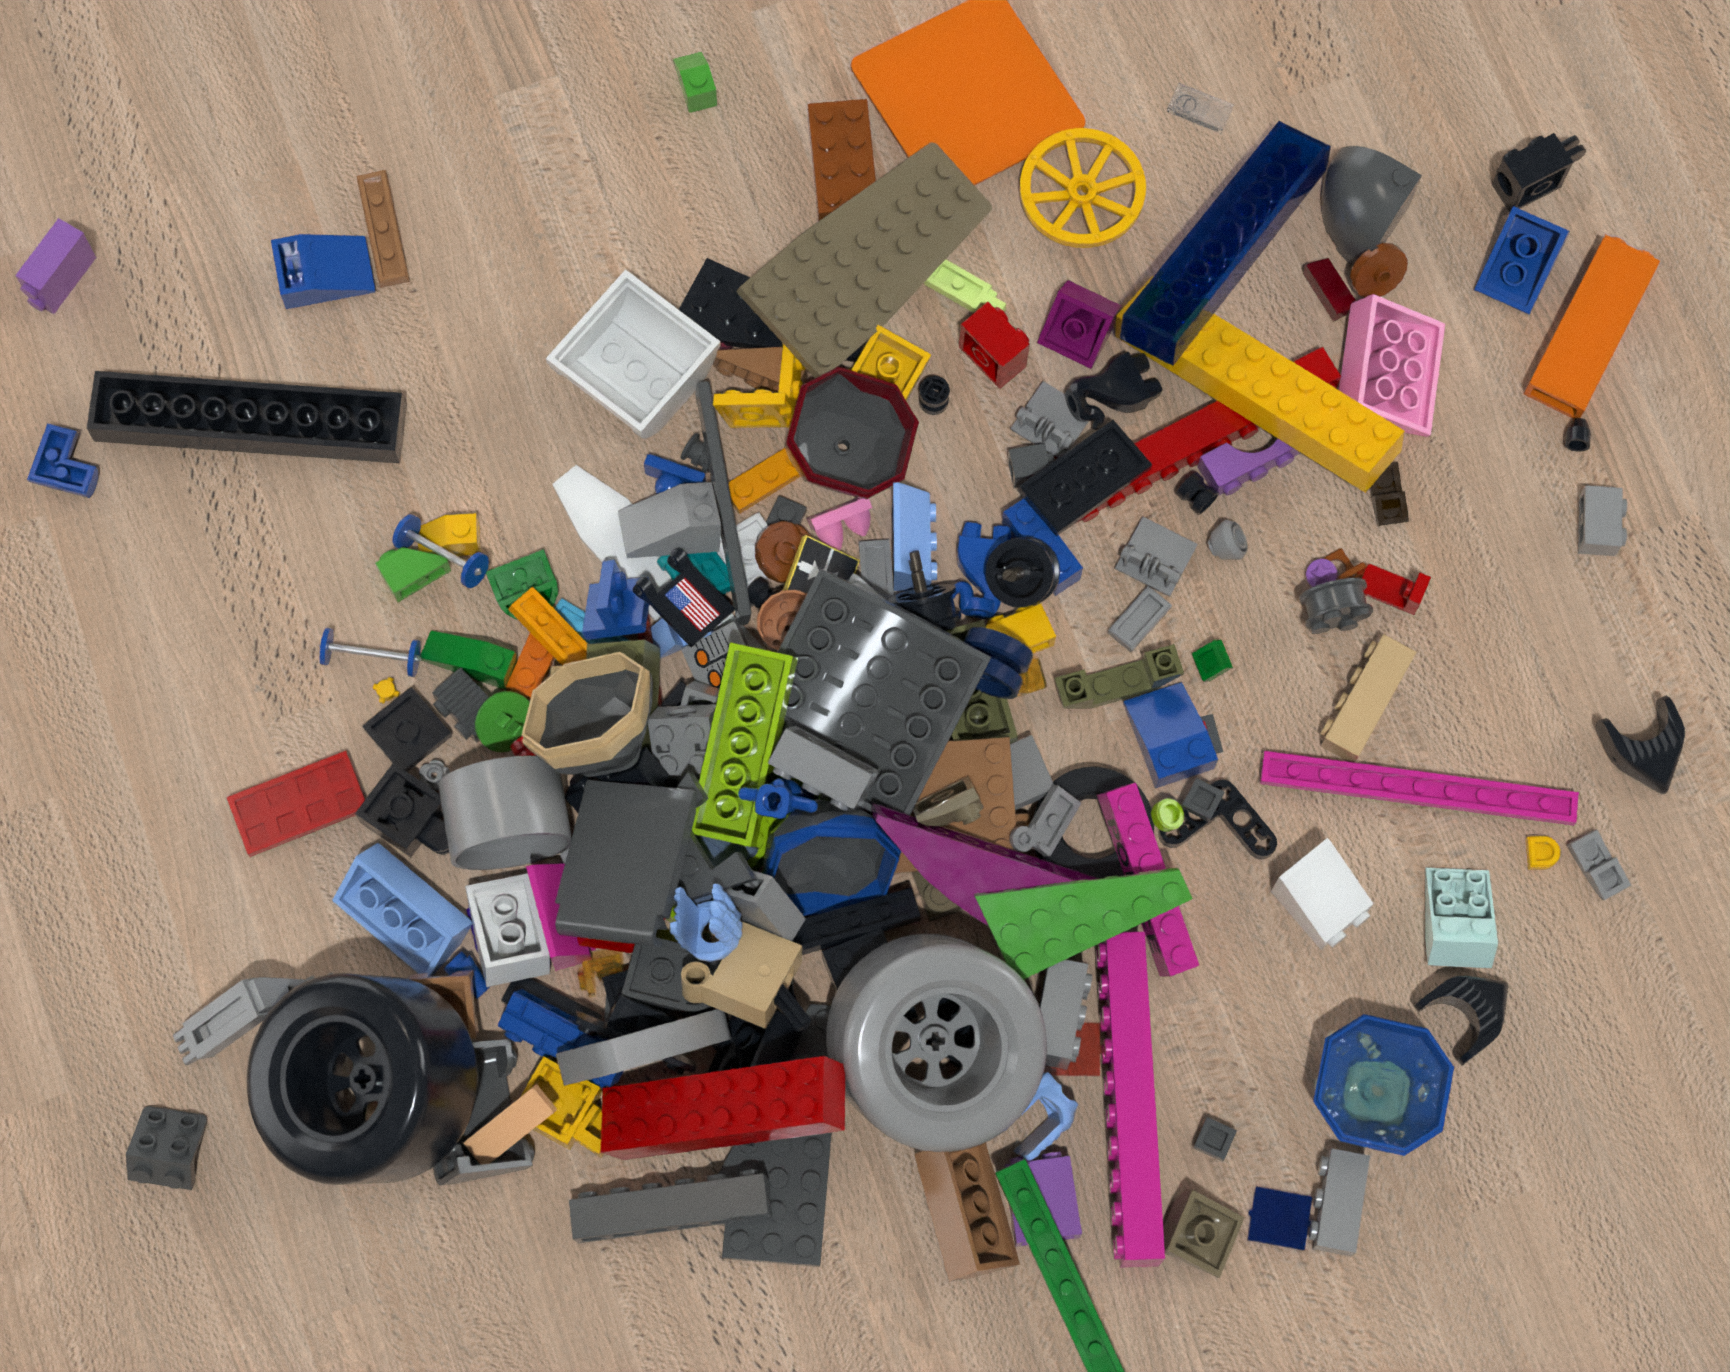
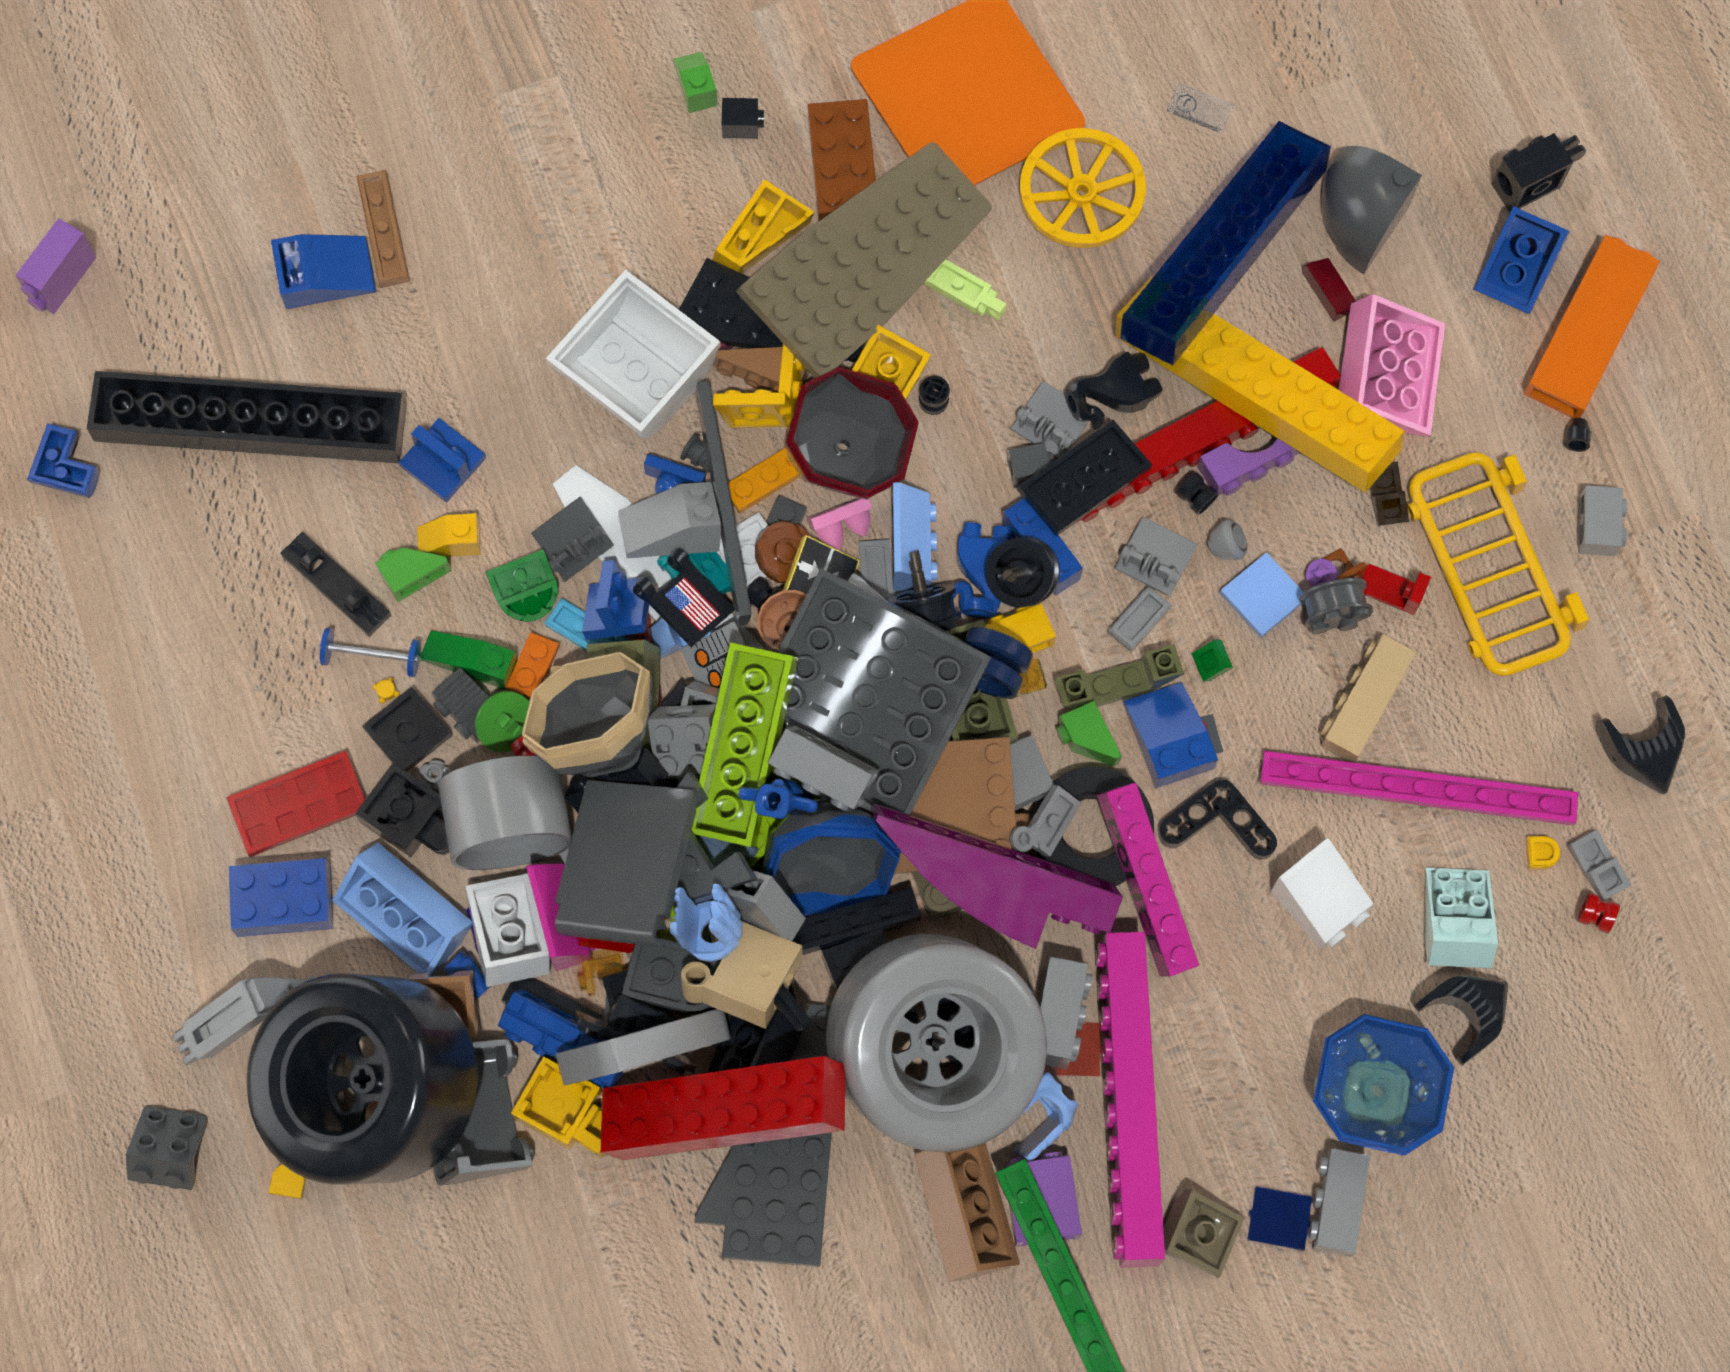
blue axle [392,514,489,588] -> none
light nougat tile [463,1084,557,1165] -> none
light orange plate [508,586,588,666] -> none
dark grey brick [569,1170,772,1243] -> none
dark tan slope [913,776,984,826] -> none
red brick [959,302,1030,389] -> none
bright green wing [974,868,1193,980] -> none
magenta slope [1037,280,1122,369] -> none
lime tile [1151,798,1184,832] -> none
dark grey plate [1181,778,1225,822] -> none
dark grey plate [1193,1117,1237,1162] -> none
dark orange plate [1350,243,1408,298] -> none
none -> blue brick [229,858,333,937]
none -> yellow tile [268,1164,306,1200]
none -> black hinge [280,532,391,637]
none -> blue bracket [398,418,486,503]
none -> dark grey hinge [531,497,614,582]
none -> yellow wedge [712,179,815,274]
none -> black brick [721,98,764,139]
none -> bright green slope [1056,701,1122,767]
none -> light blue tile [1220,552,1303,638]
none -> yellow bar [1407,452,1590,676]
none -> red wheel [1577,892,1620,934]

